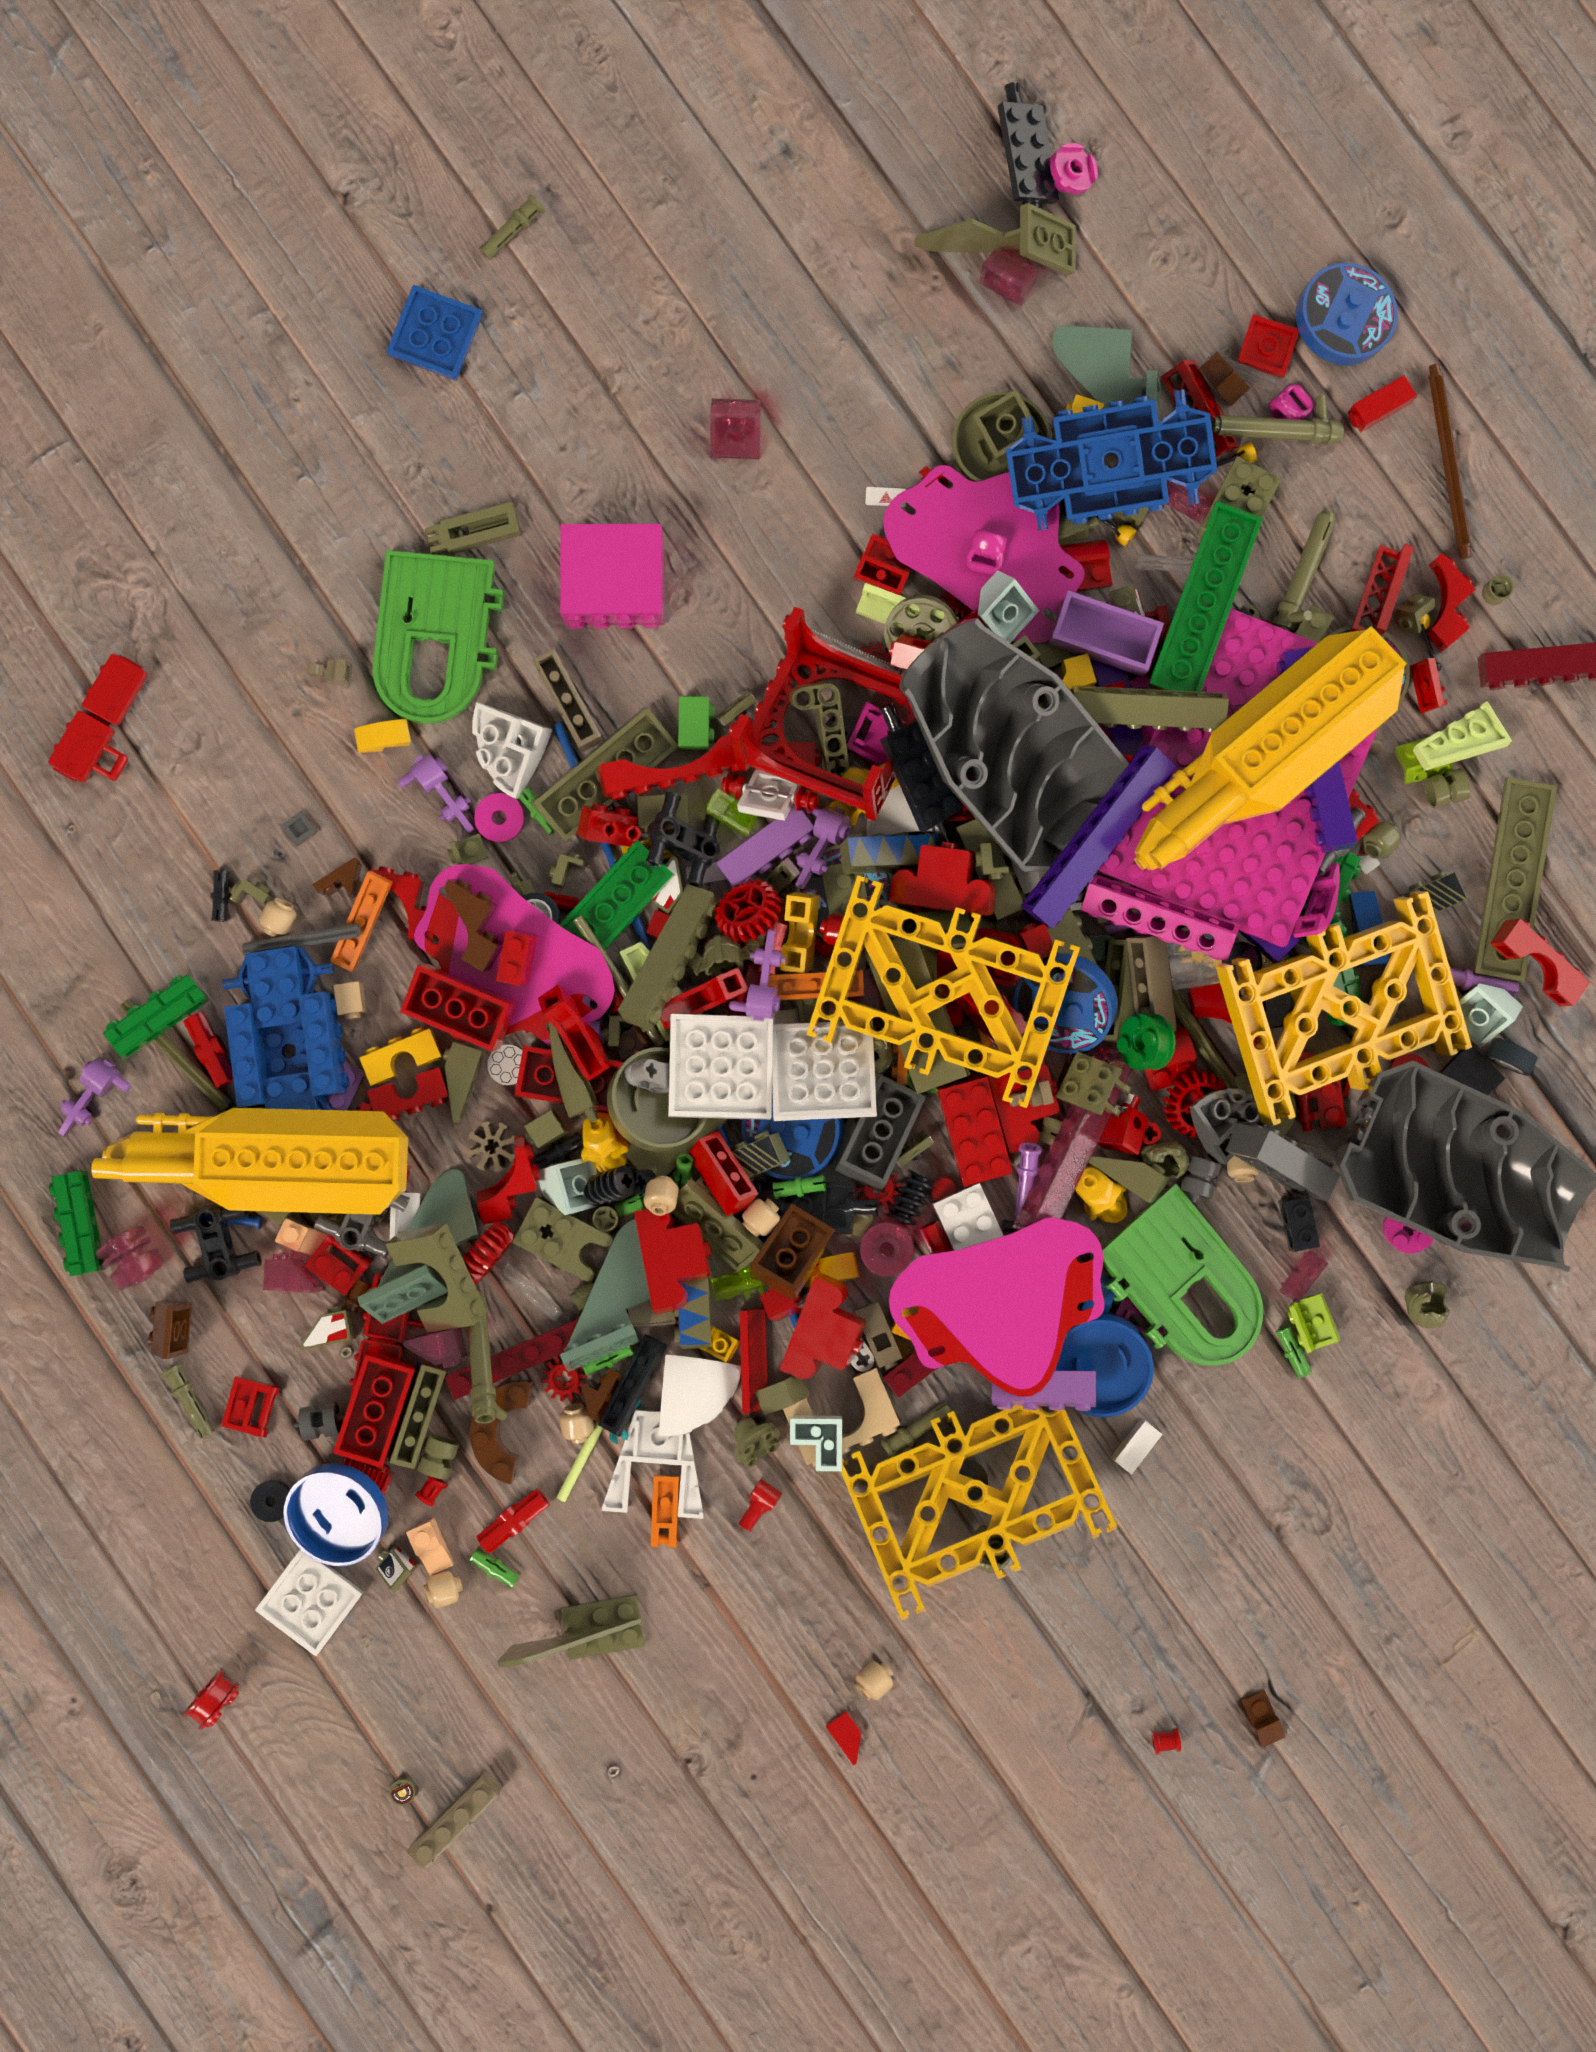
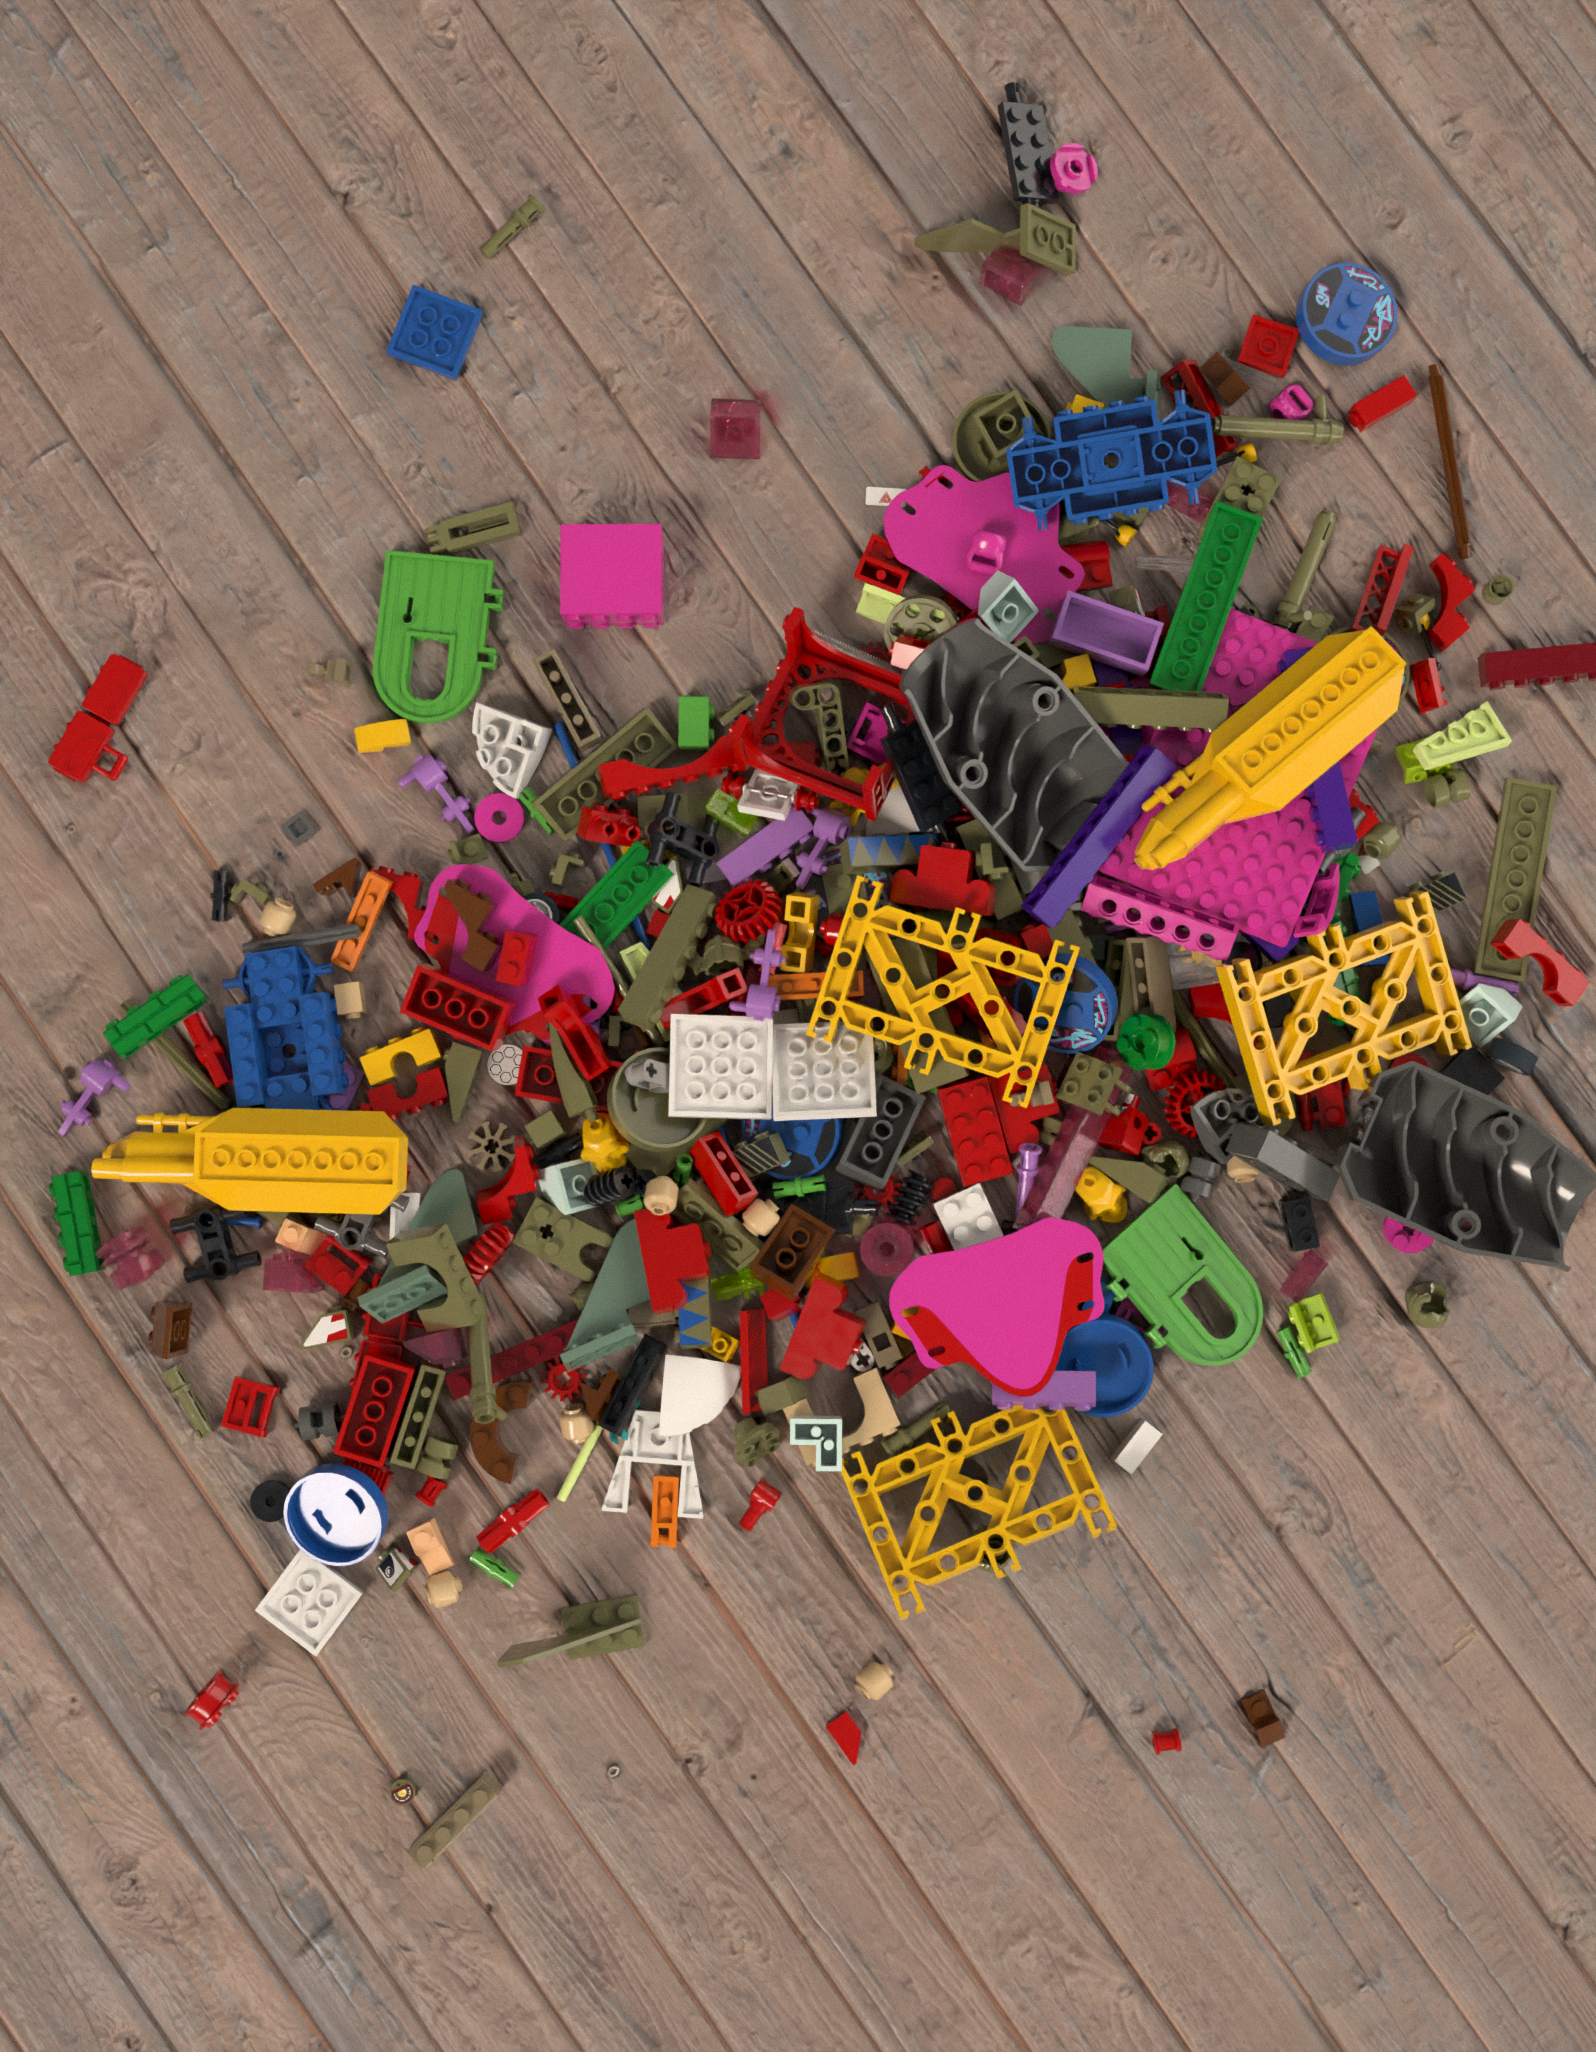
bright green pin [582,1346,634,1376] -> none
olive wheel [593,1206,620,1232] -> none

